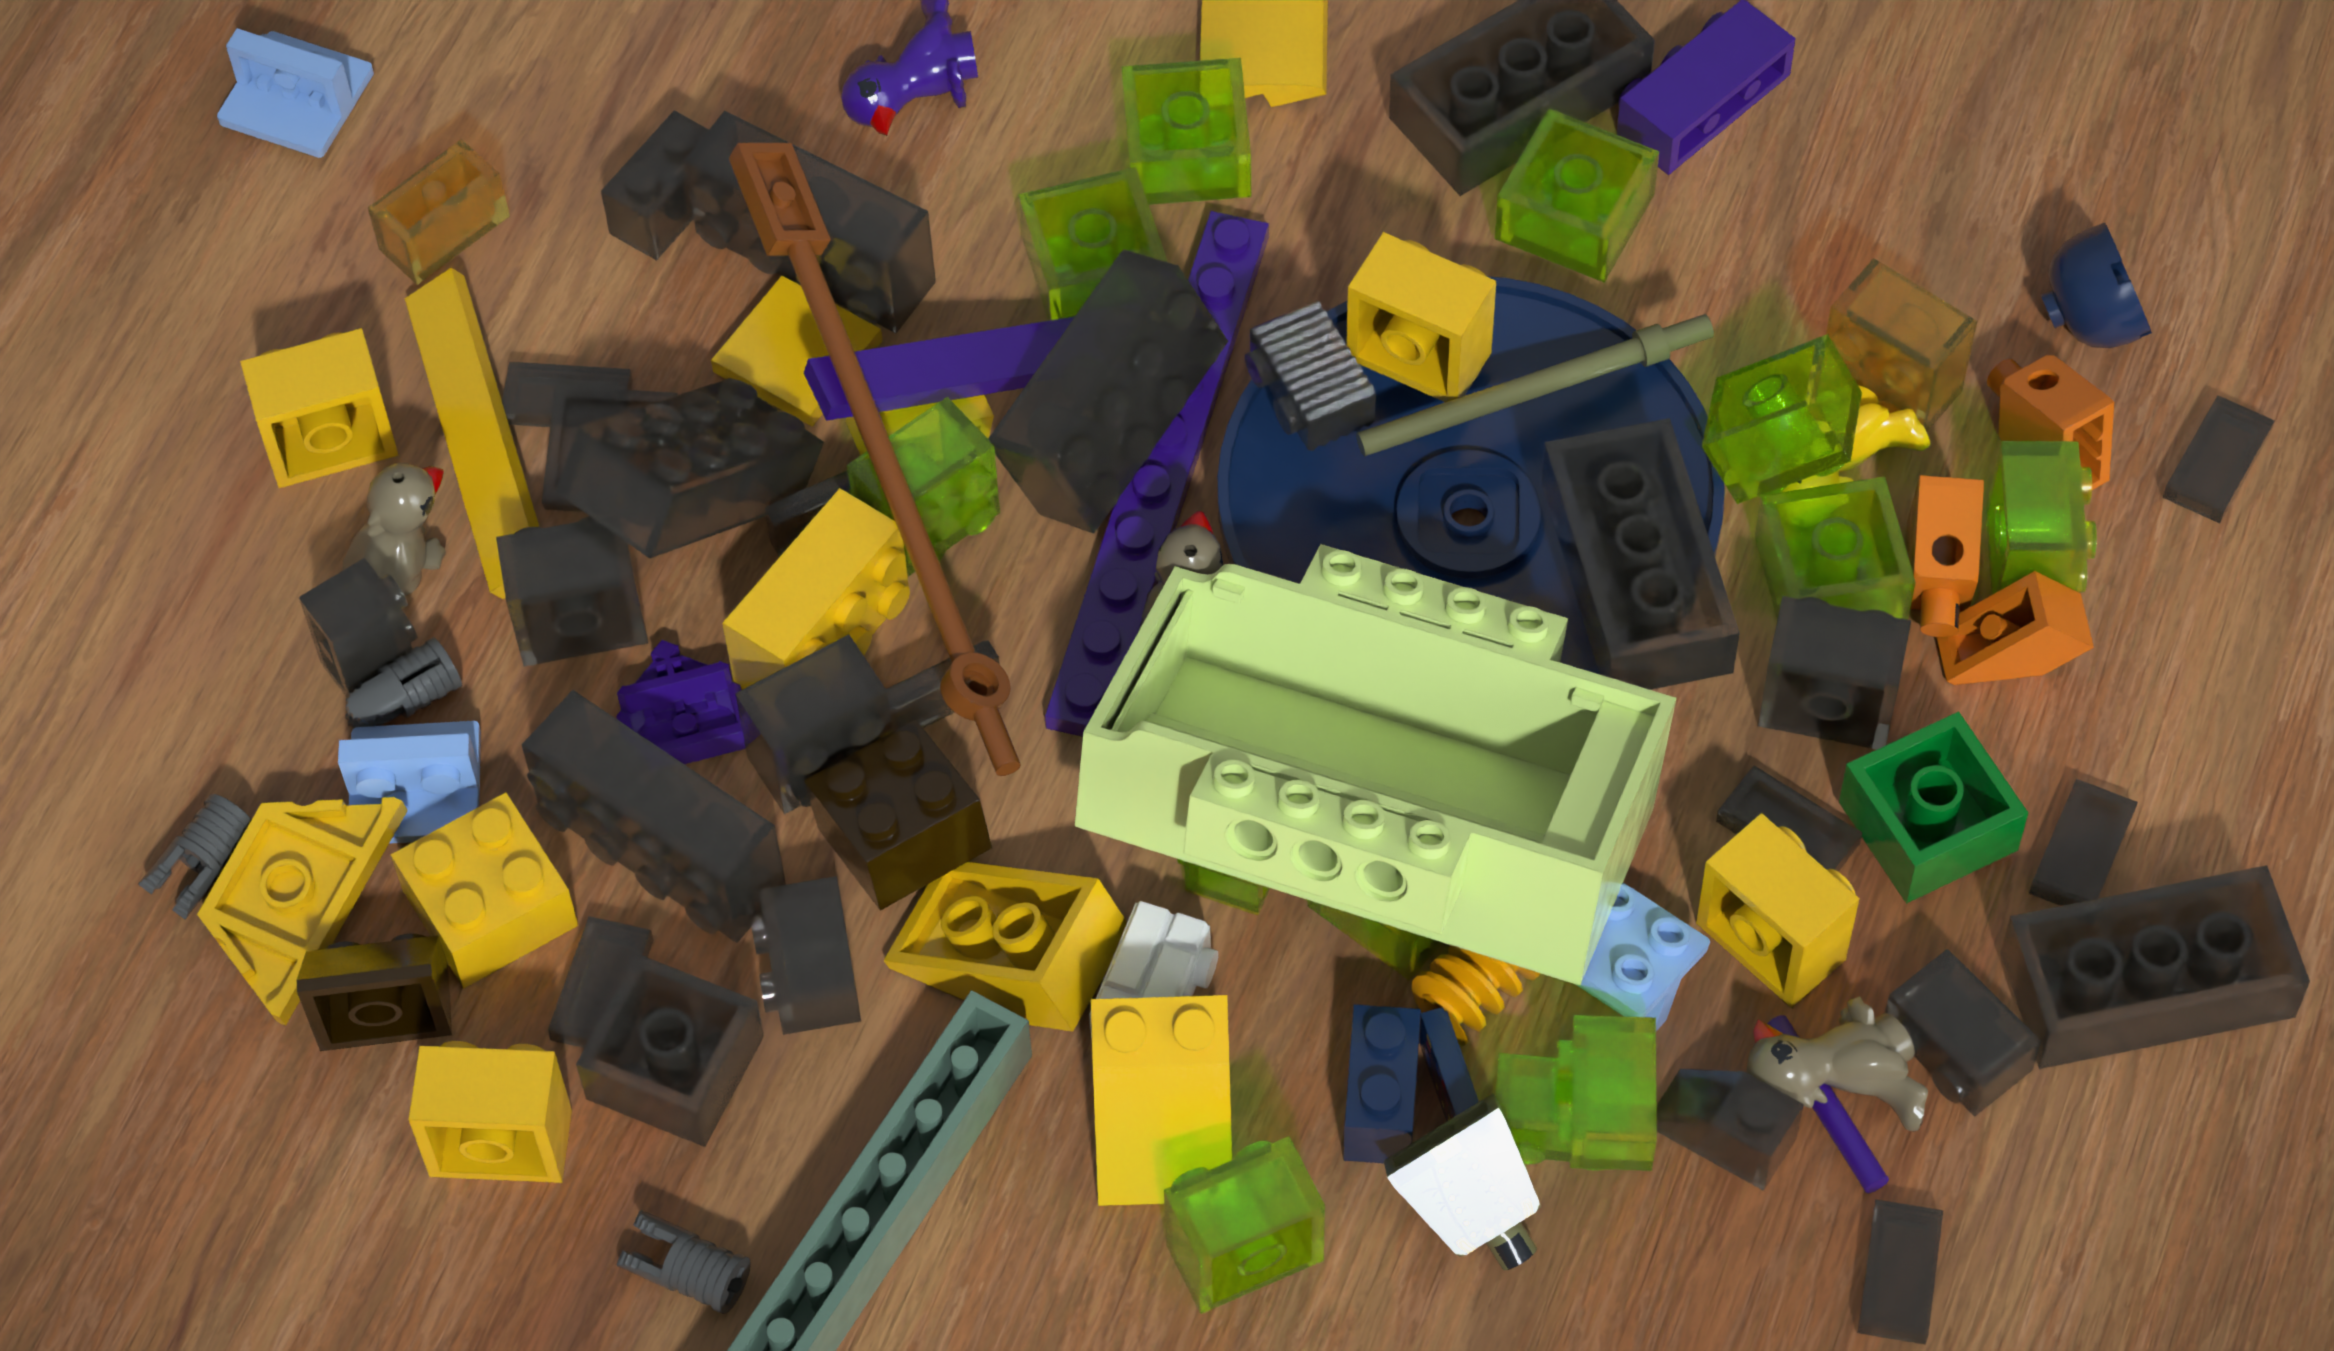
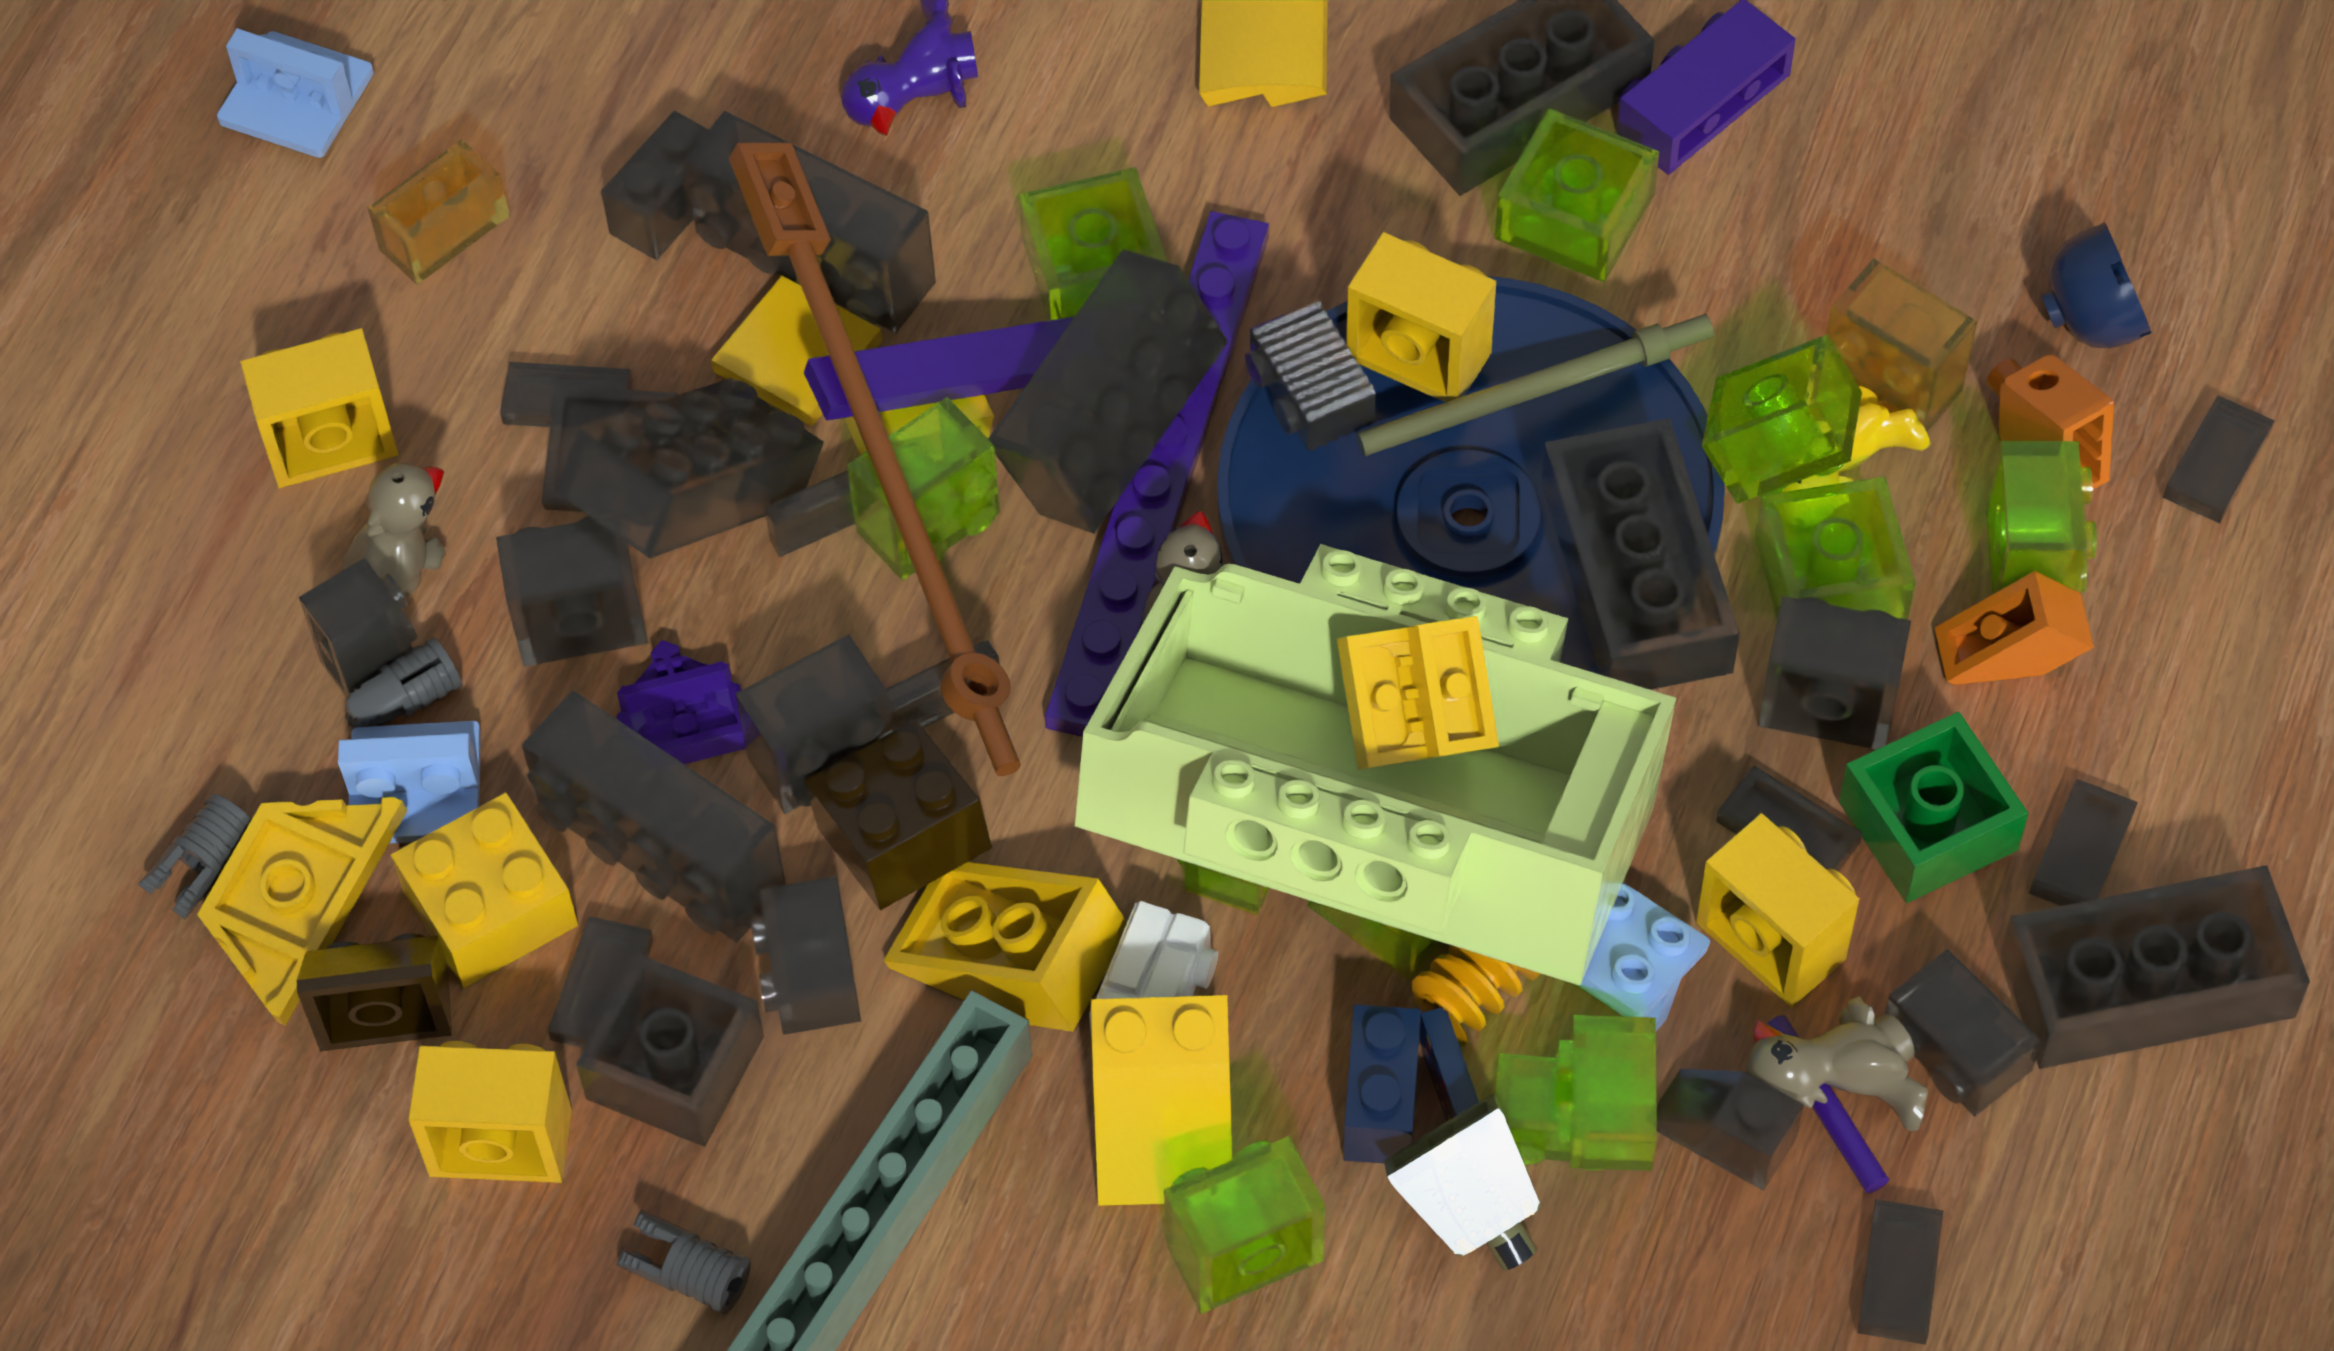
yellow tile [404,268,552,599] -> none
yellow brick [722,488,910,725] -> none
clear neon green brick [1121,58,1251,206] -> none
orange torso [1904,475,1984,637] -> none
none -> yellow slope [1337,616,1499,770]

